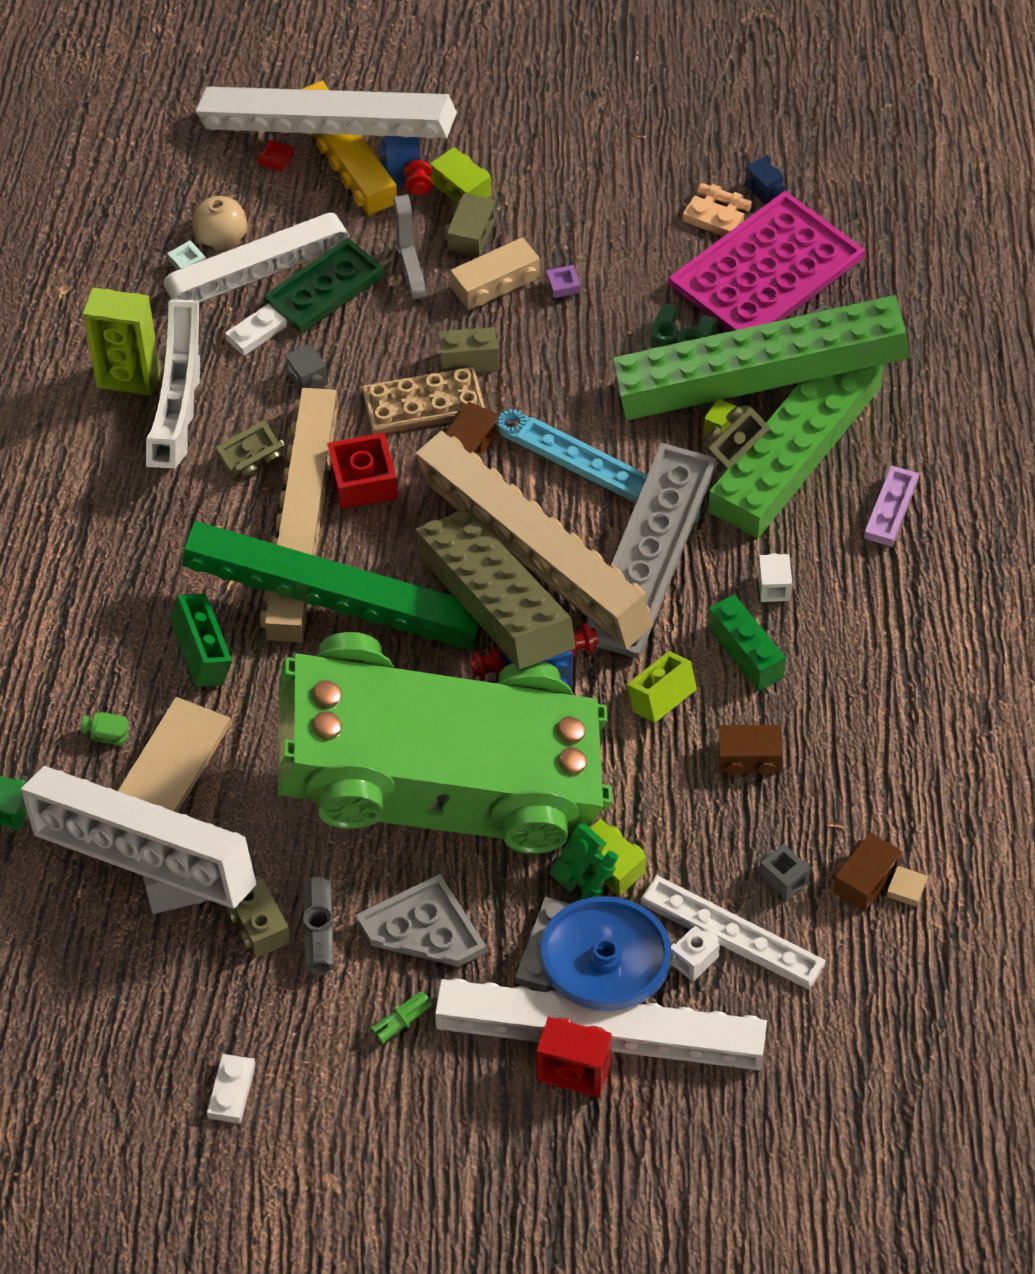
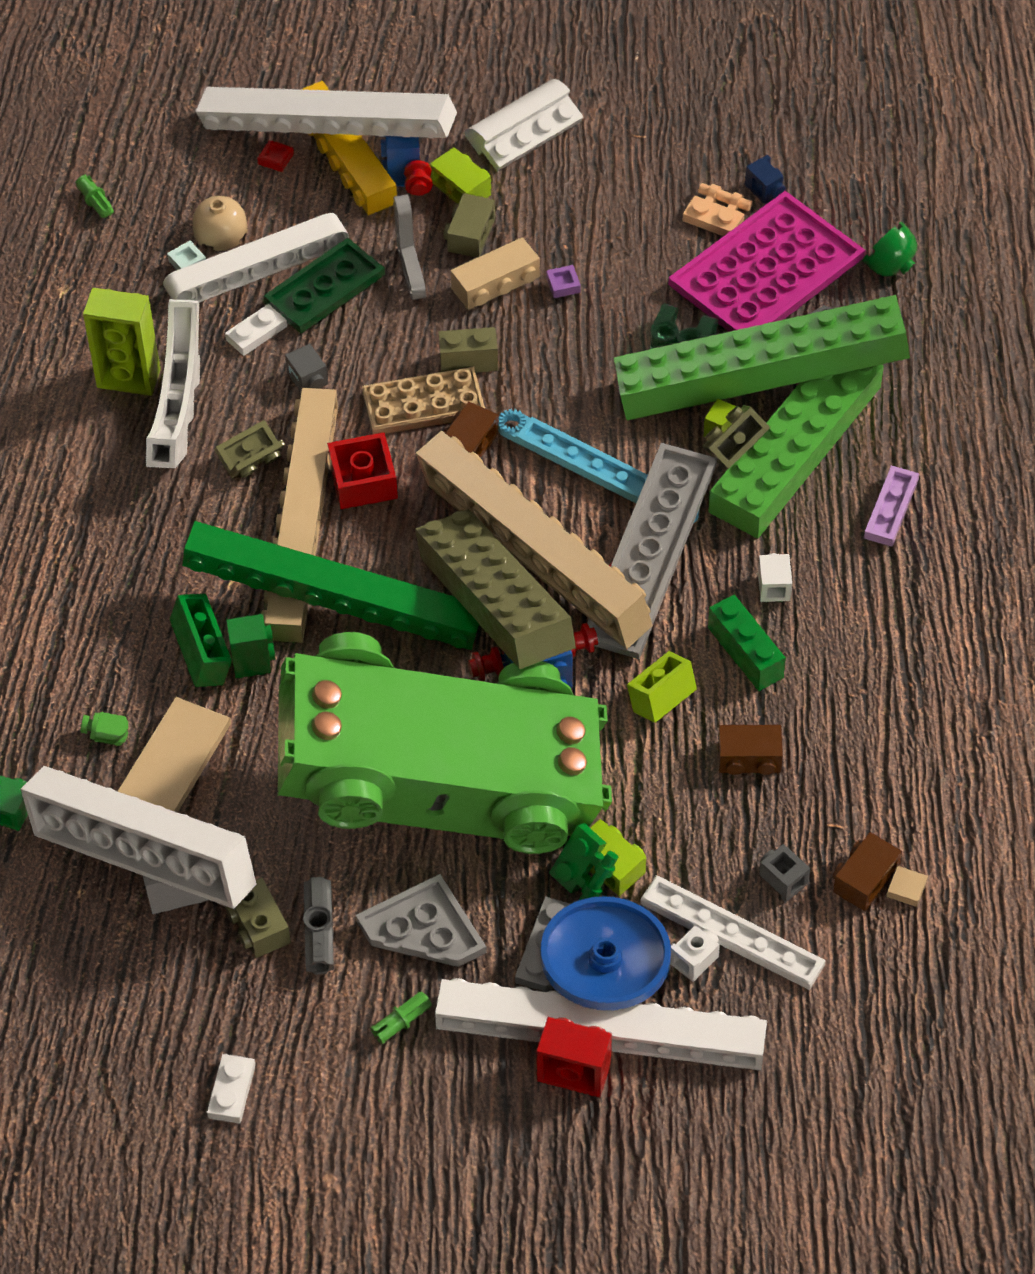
none -> bright green axle [75,175,114,219]
none -> green brick [226,614,276,679]
none -> white brick [464,79,583,172]
none -> green cylinder [862,221,918,277]

